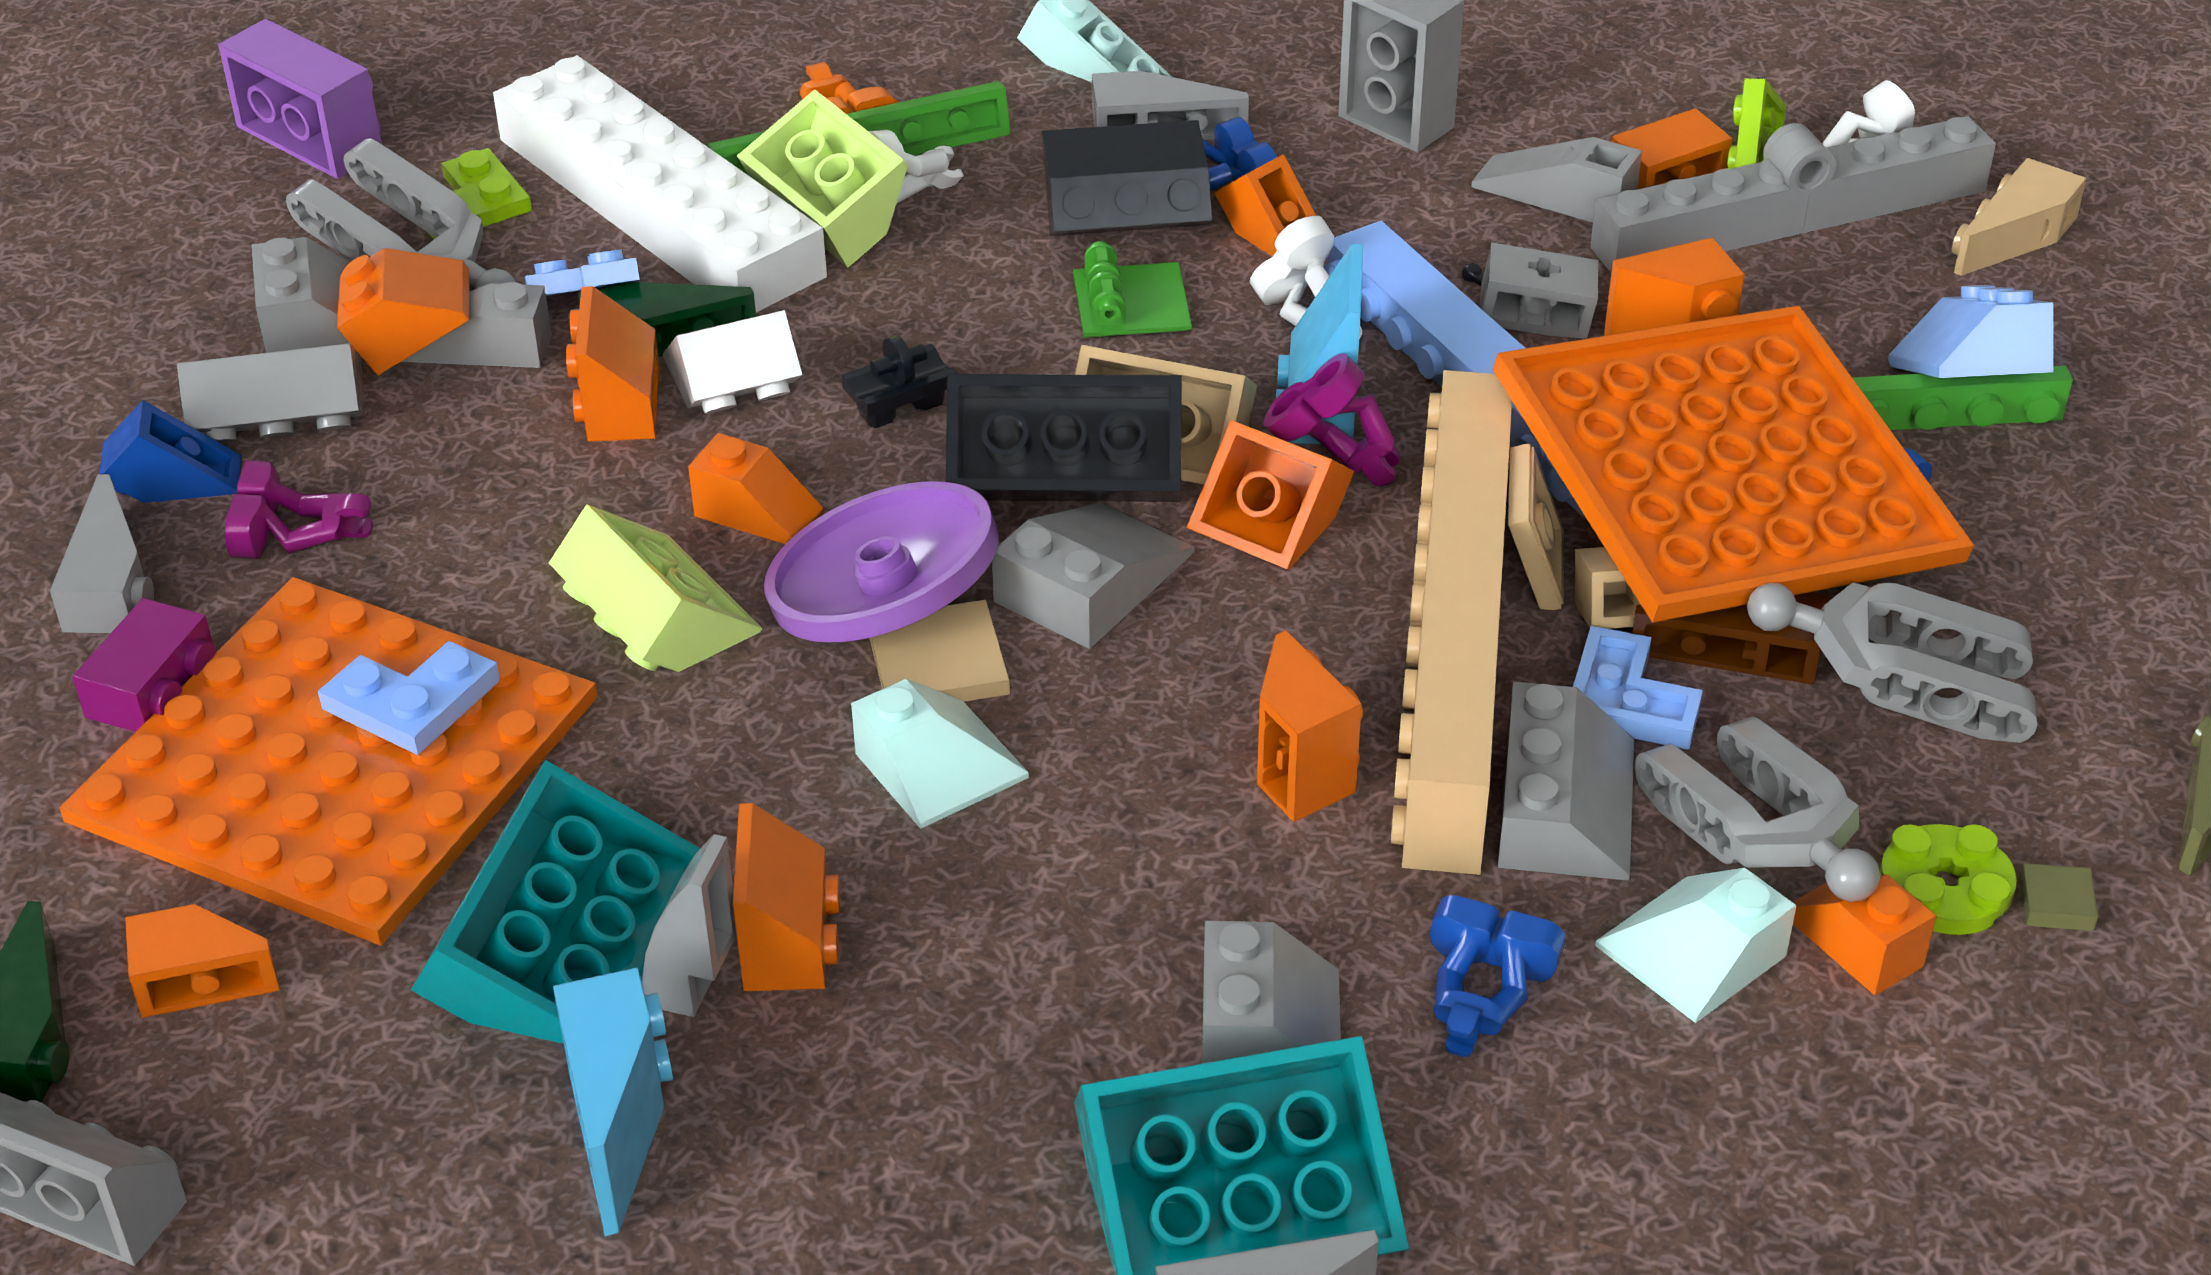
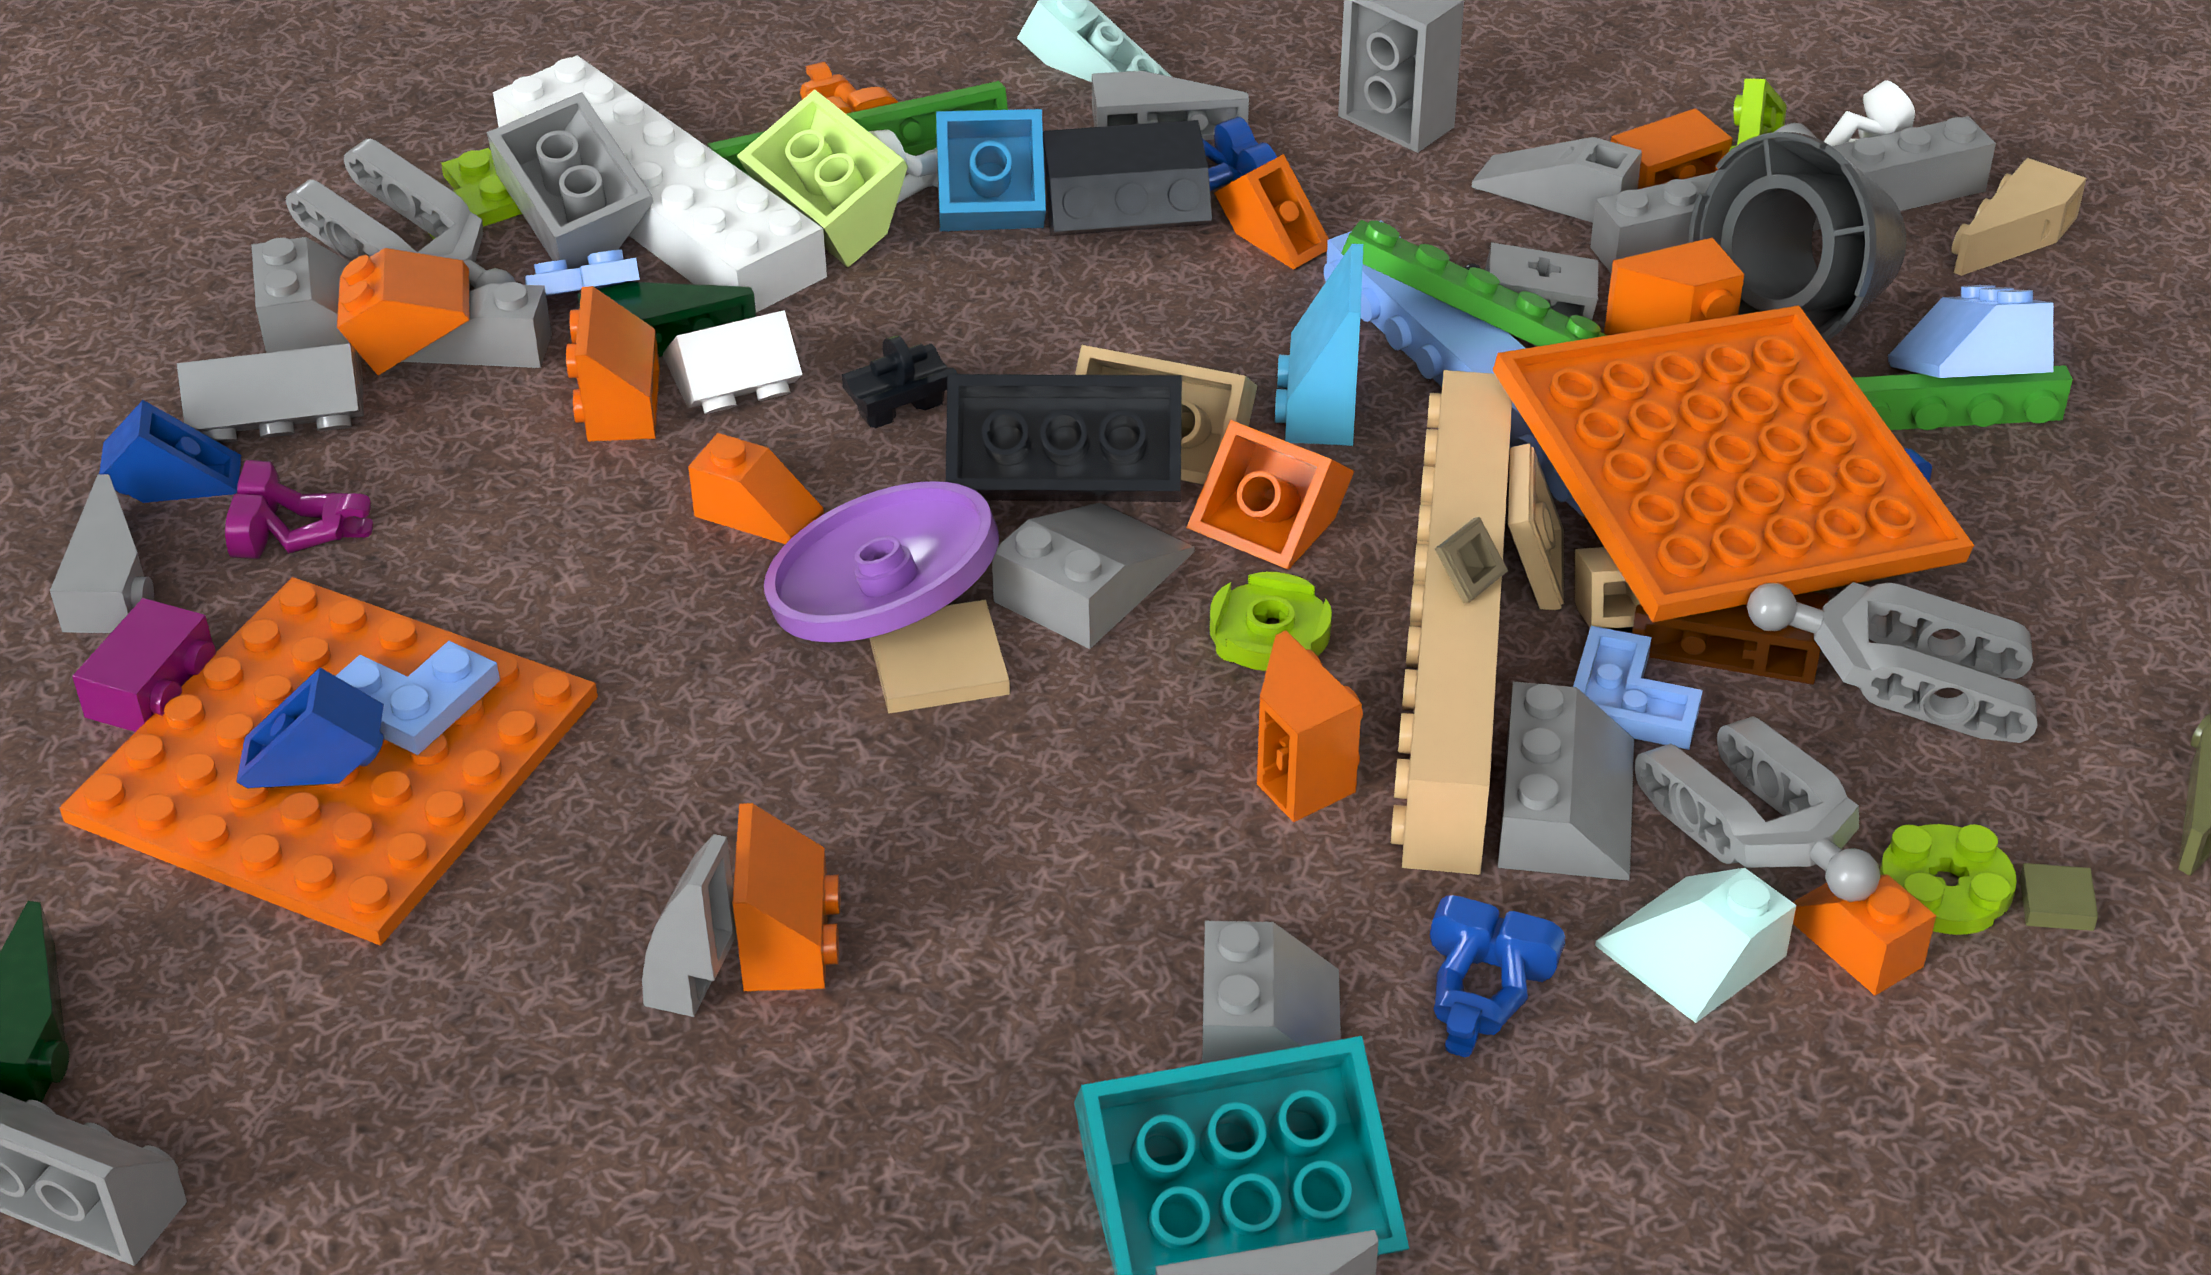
orange slope [125,904,280,1018] -> none
medium lavender brick [218,19,382,179] -> none
teal slope [410,760,700,1044] -> none
yellowish green slope [549,504,763,672] -> none
medium azure slope [553,967,673,1236] -> none
light aqua slope [851,679,1029,829] -> none
bright green hinge [1073,241,1192,338] -> none
white piece [1250,216,1362,339] -> none
magenta piece [1263,353,1401,486] -> none
none -> blue slope [236,667,384,788]
none -> light grey slope [487,92,653,269]
none -> dark azure brick [936,109,1046,231]
none -> lime plate [1210,572,1332,671]
none -> bright green plate [1341,220,1608,346]
none -> dark tan slope [1435,517,1508,603]
none -> dark grey cone [1689,132,1906,342]

